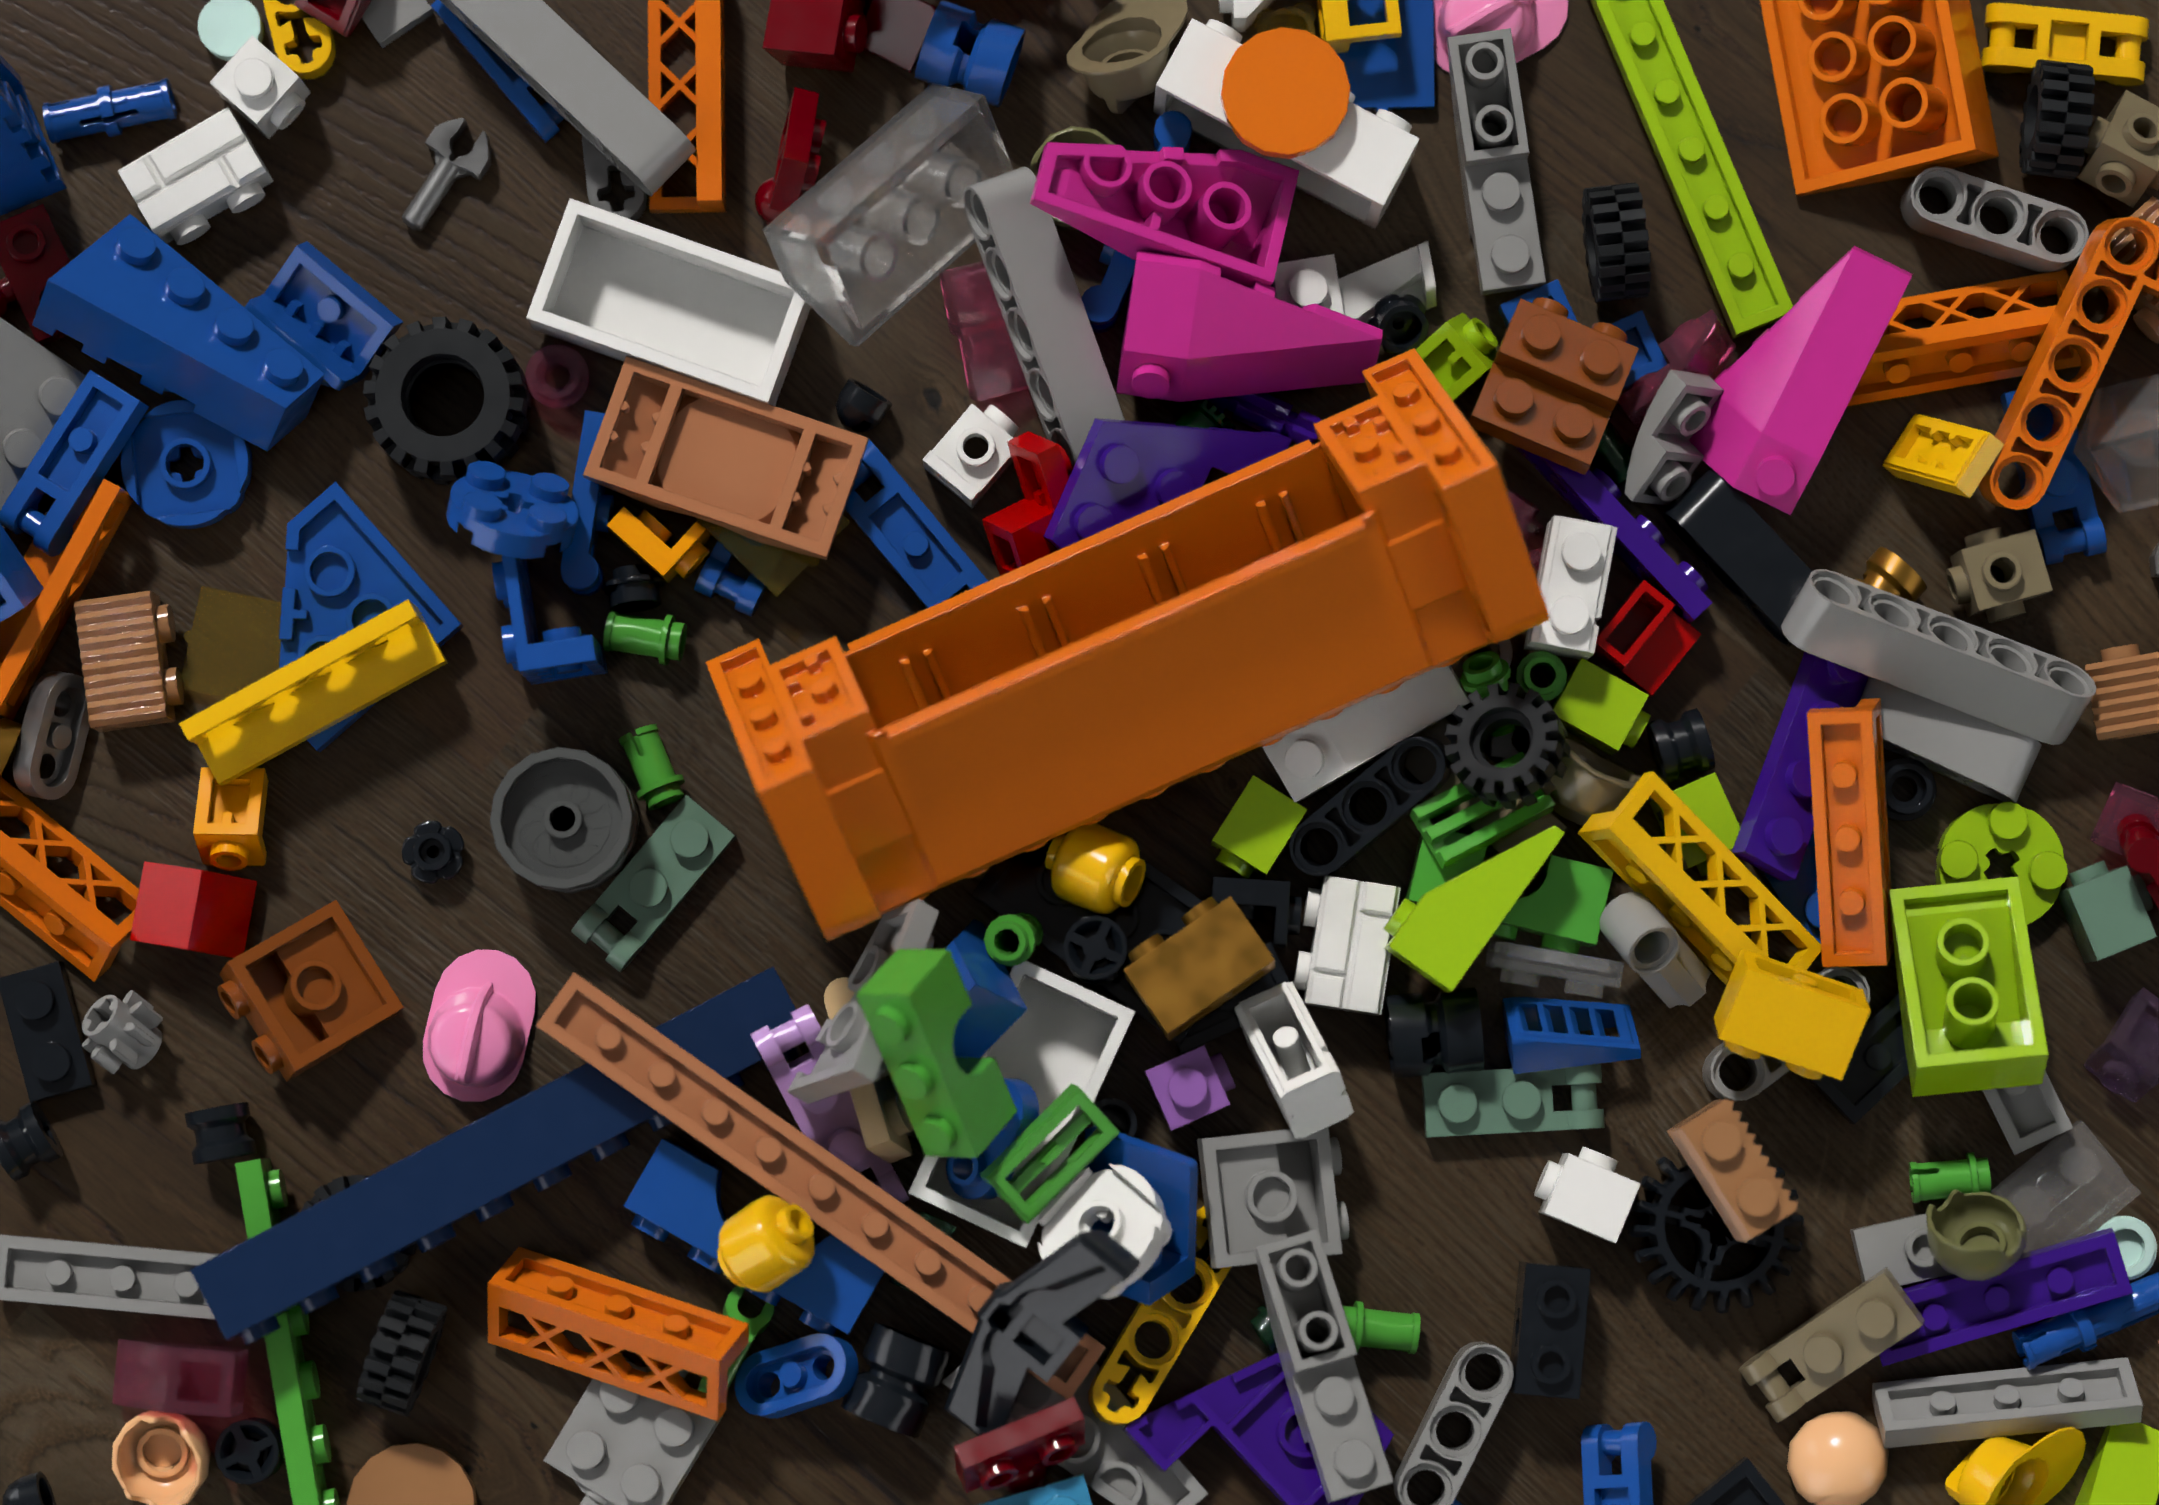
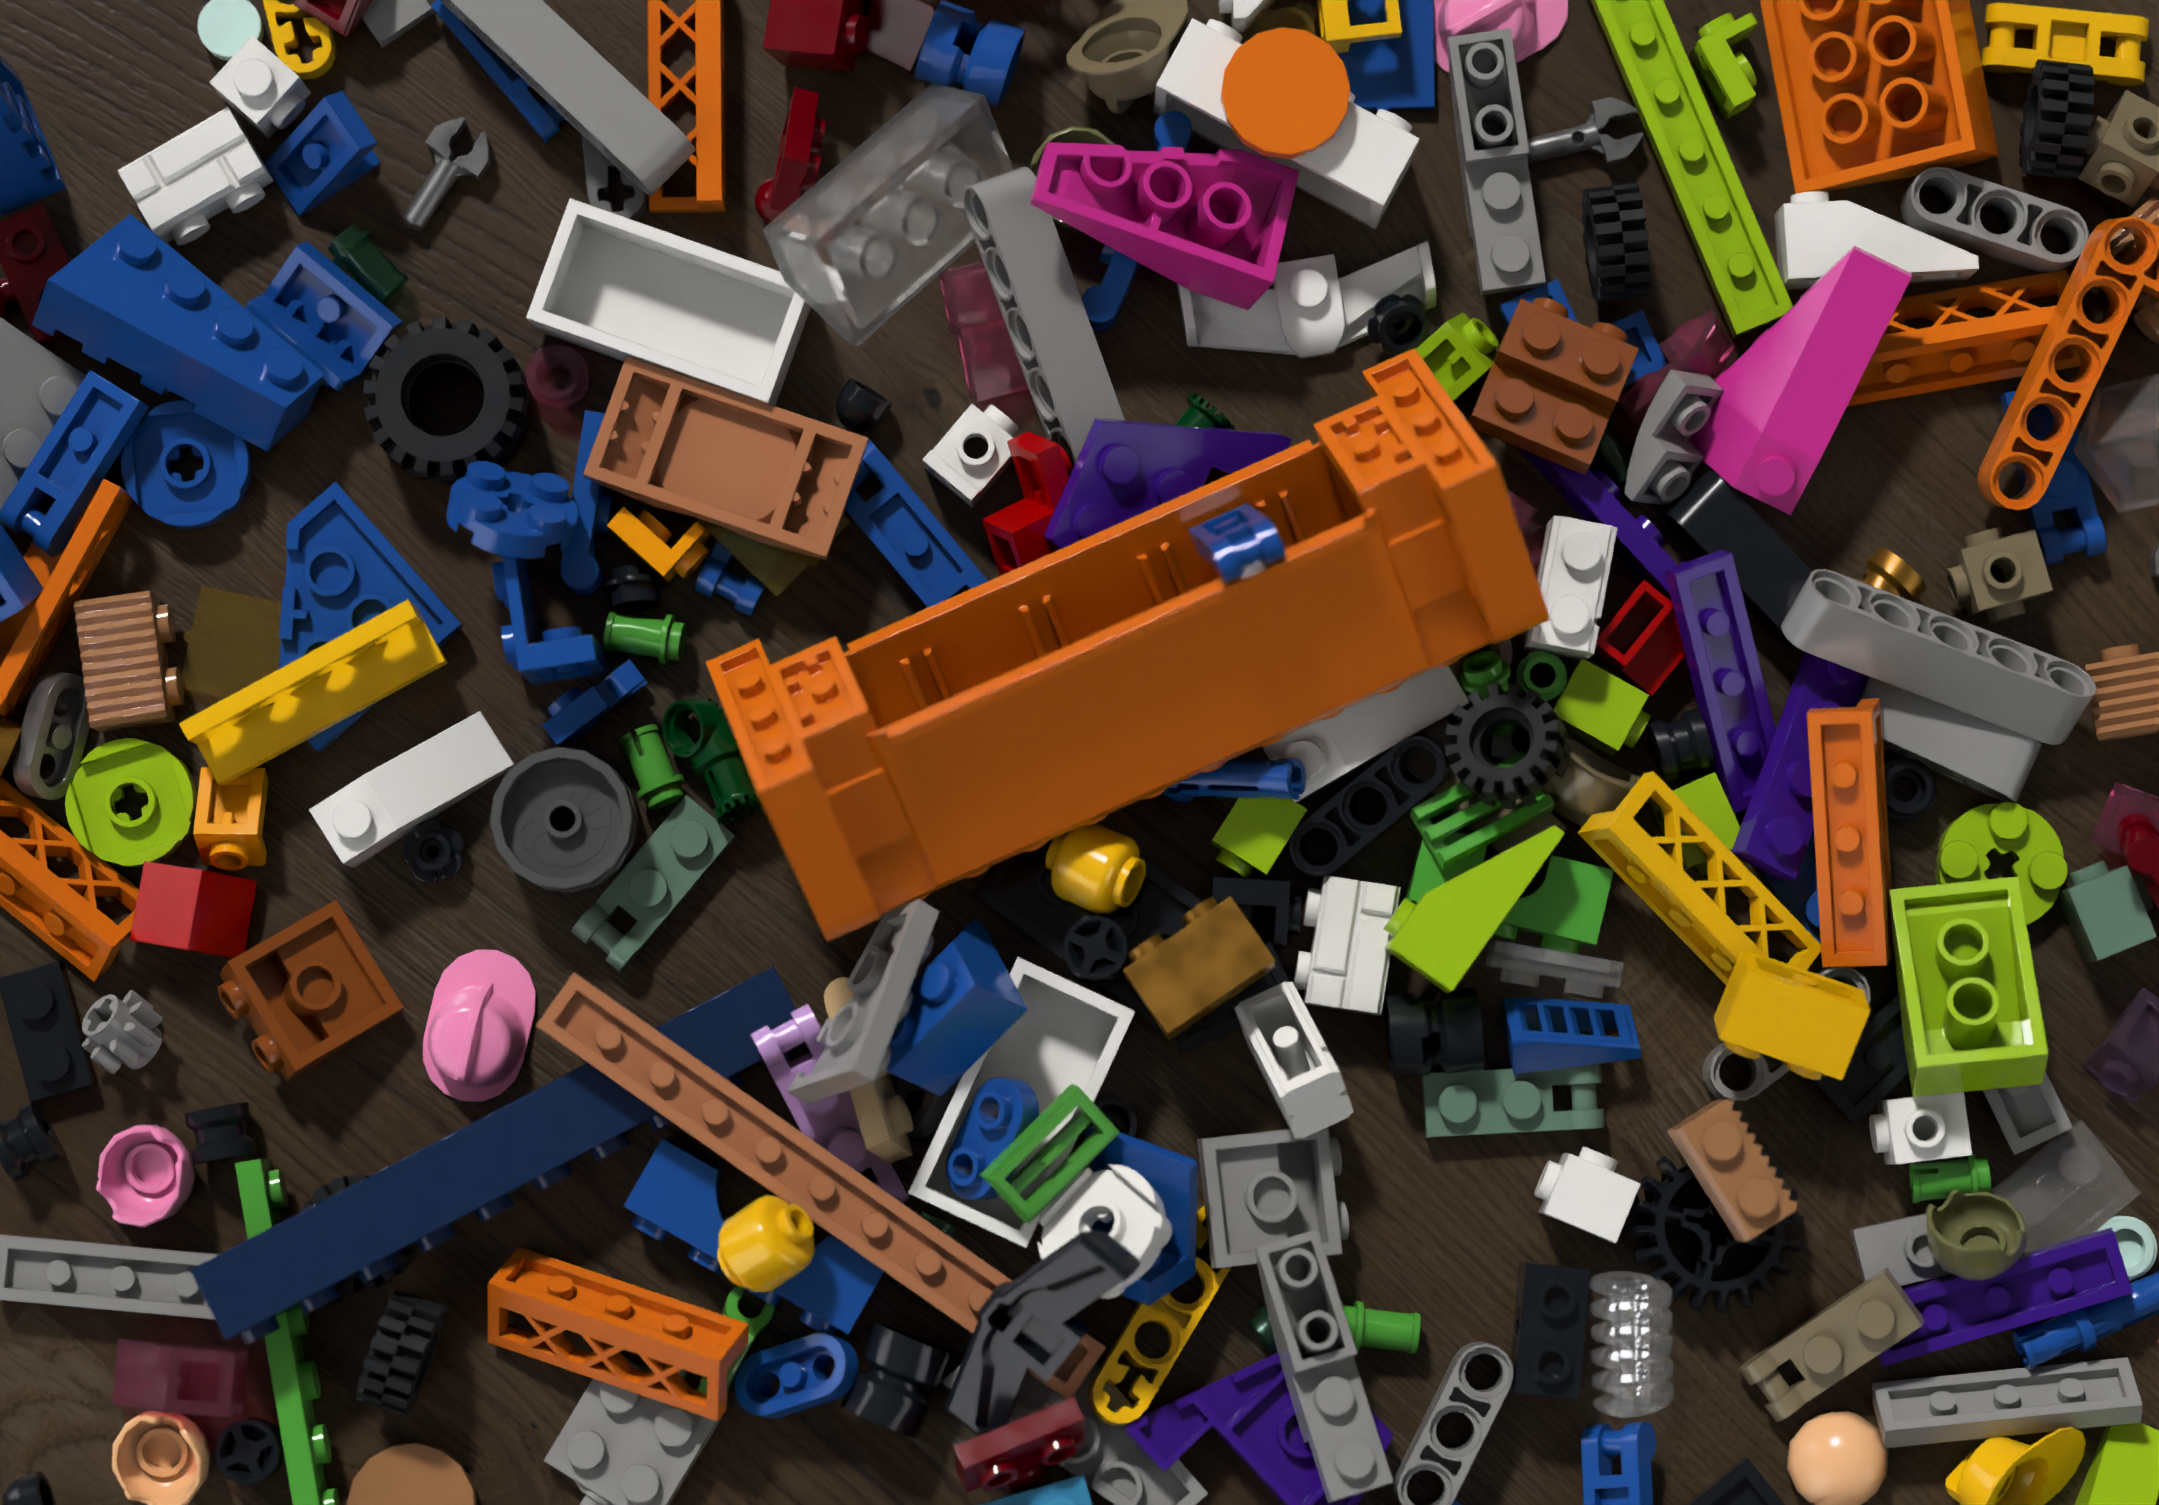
blue pin [42,78,177,144] -> none
bright green arch [856,949,1017,1158] -> none
bright green pin [984,912,1044,966] -> none
dark pink wedge [1116,250,1383,402] -> none
medium lavender brick [1144,1045,1236,1131] -> none
dark purple axle [1204,393,1322,446] -> none
light grey piece [1600,892,1711,1008] -> none
yellow plate [1882,413,2004,498] -> none
none -> lime plate [65,738,197,867]
none -> bright pink hair [96,1124,195,1228]
none -> blue slope [264,91,379,216]
none -> white slope [309,711,515,868]
none -> clear green pin [328,224,409,305]
none -> blue plate [542,659,648,748]
none -> dark green connector [663,698,763,824]
none -> blue pin [1159,758,1306,802]
none -> blue plate [1188,503,1286,583]
none -> flat silver bar [1527,97,1643,167]
none -> clear piece [1590,1271,1674,1418]
none -> dark purple plate [1664,549,1776,813]
none -> lime bracket [1688,12,1758,120]
none -> white slope [1774,191,1979,289]
none -> white brick [1869,1092,1972,1165]

